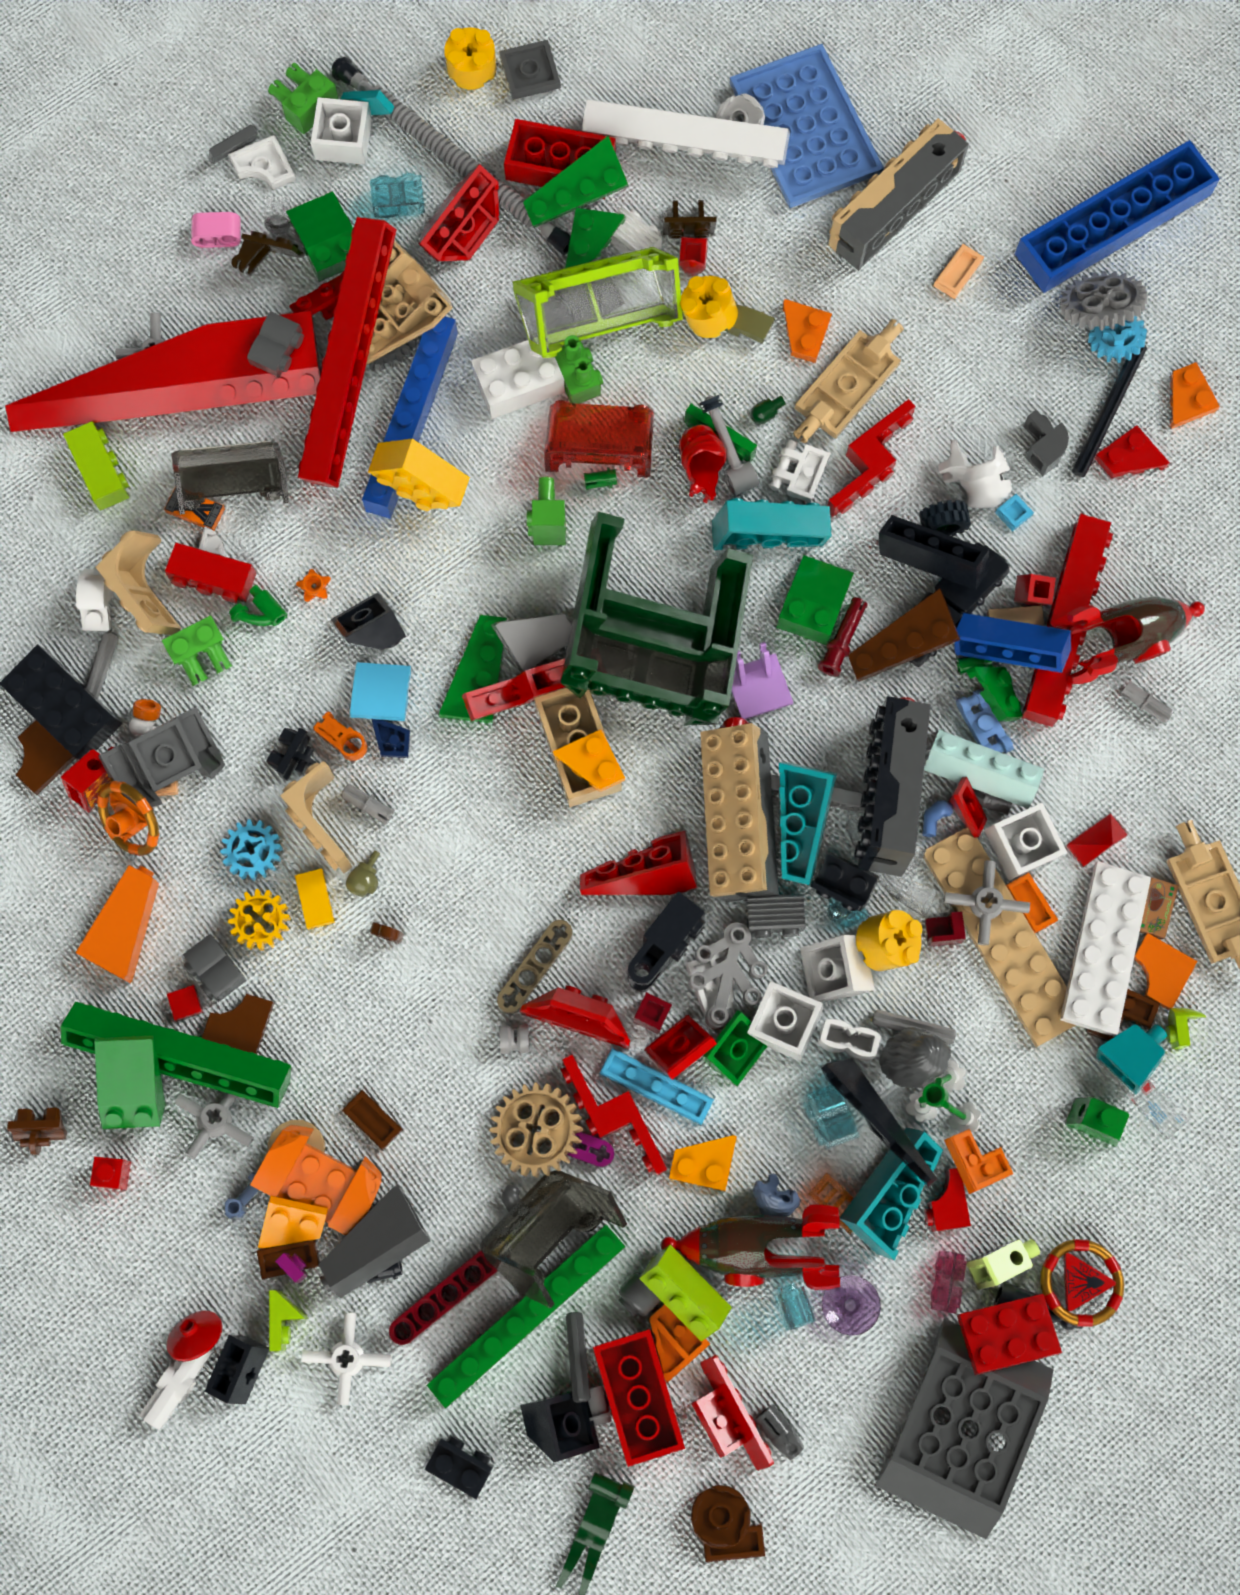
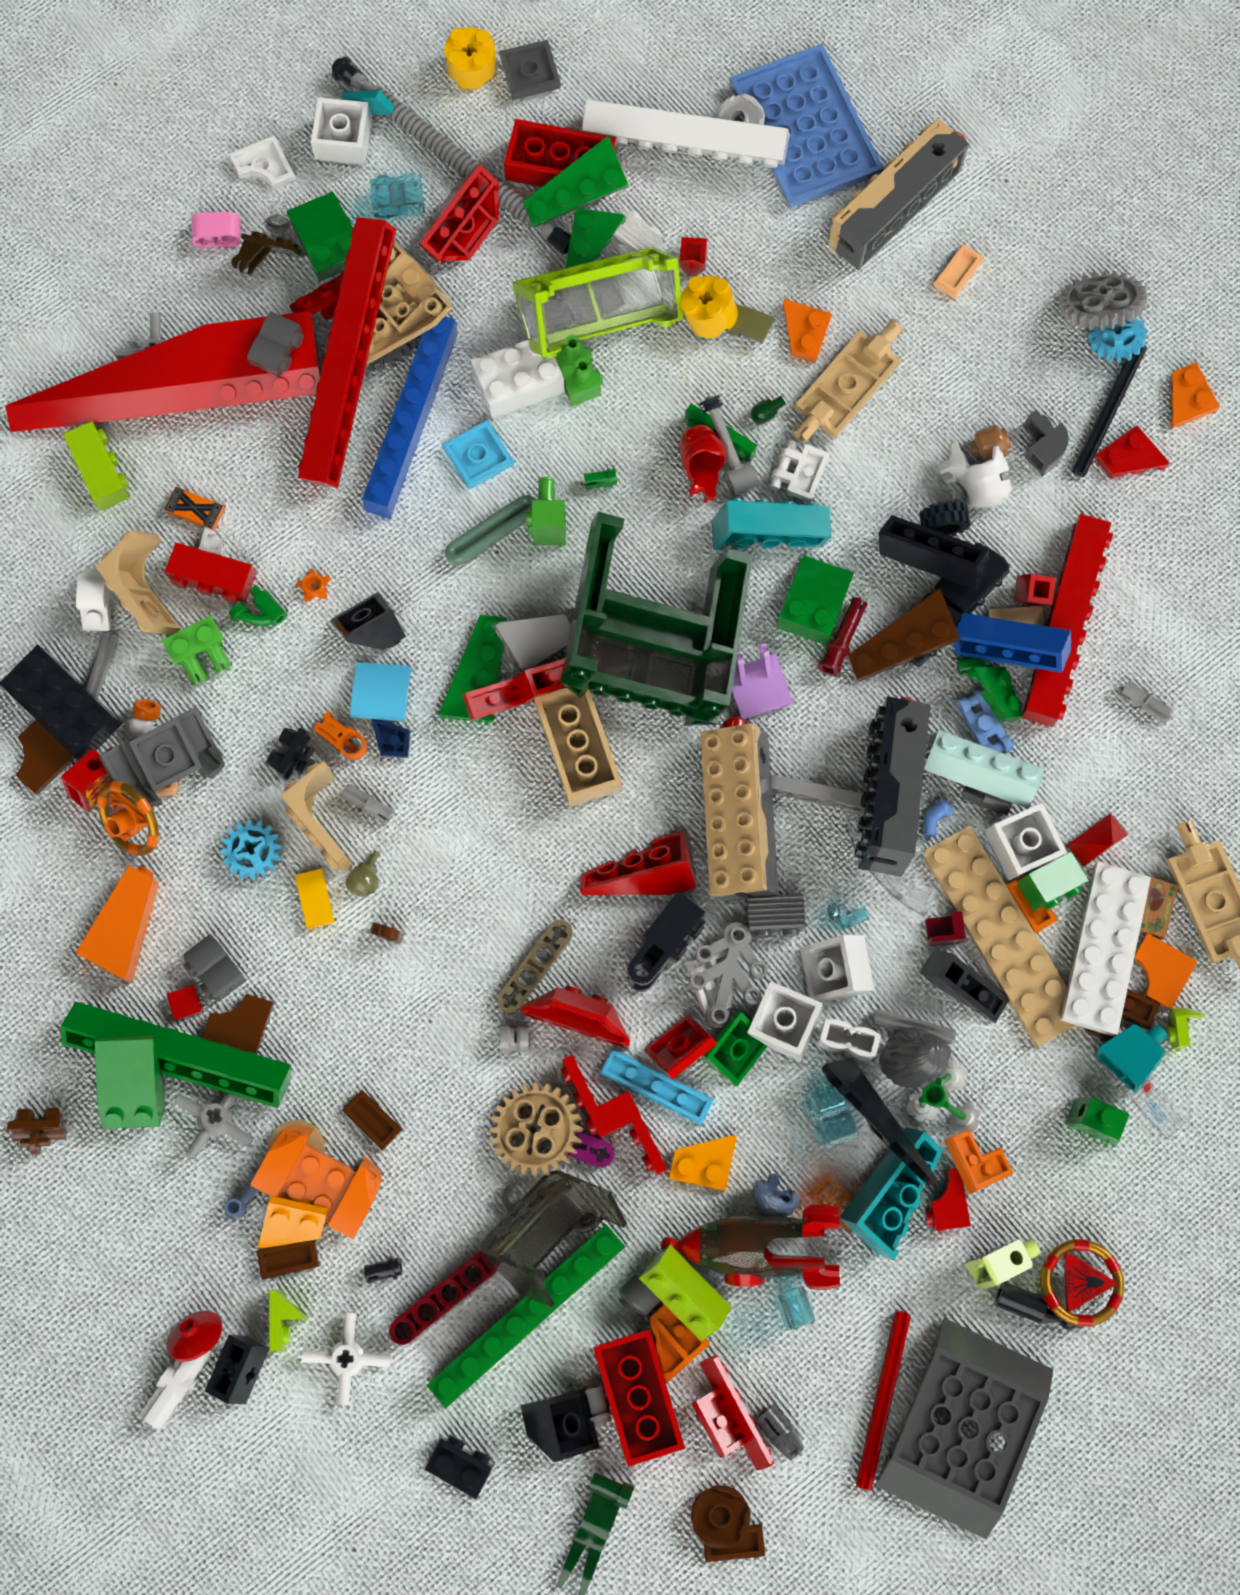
red brick [90,1156,131,1191] -> none
clear smoke windscreen [171,441,289,515] -> none
dark grey tile [209,125,258,164] -> none
yellow gear [228,889,291,951] -> none
bright green brick [268,63,338,135] -> none
magenta plate [275,1253,308,1283] -> none
dark grey slope [318,1184,431,1298] -> none
yellow brick [368,439,470,511] -> none
clear red windscreen [544,400,654,478] -> none
light orange wing [553,729,625,792] -> none
dark grey axle [566,1312,591,1403] -> none
dark red panel [634,992,672,1034] -> none
dark brown plate [663,200,717,239] -> none
teal wedge [779,761,837,885] -> none
black bracket [811,852,880,911] -> none
clear purple dish [822,1275,881,1336] -> none
red bracket [827,399,916,517] -> none
yellow brick [856,910,922,971] -> none
clear pink hinge [930,1250,967,1314] -> none
light grey bar [944,860,1030,945] -> none
red slope [948,777,988,838] -> none
red plate [957,1294,1062,1375] -> none
medium azure tile [995,494,1034,532] -> none
blue brick [1015,140,1220,293] -> none
piece [1049,596,1205,684] -> none
none -> medium azure tile [442,419,514,490]
none -> sand green piece [445,495,537,566]
none -> red axle [856,1311,911,1490]
none -> black slope [919,950,1009,1023]
none -> medium nougat head [970,424,1012,462]
none -> brick [1017,852,1089,912]

